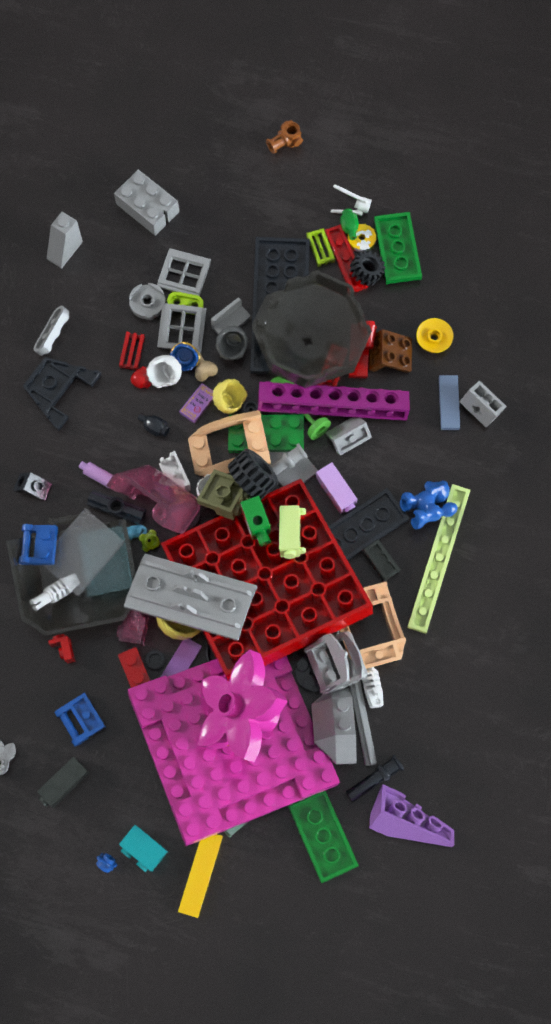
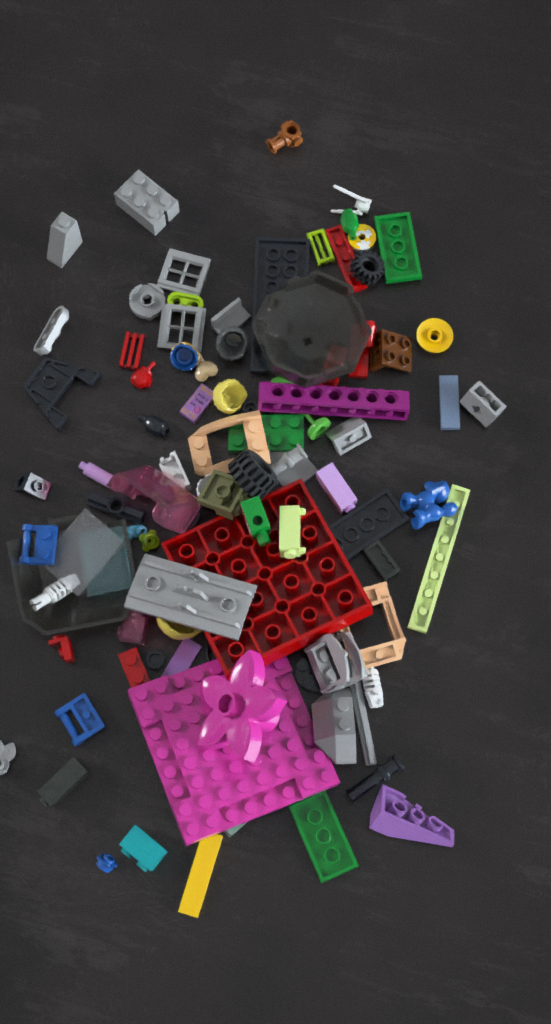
white hair [146,355,182,388] -> none

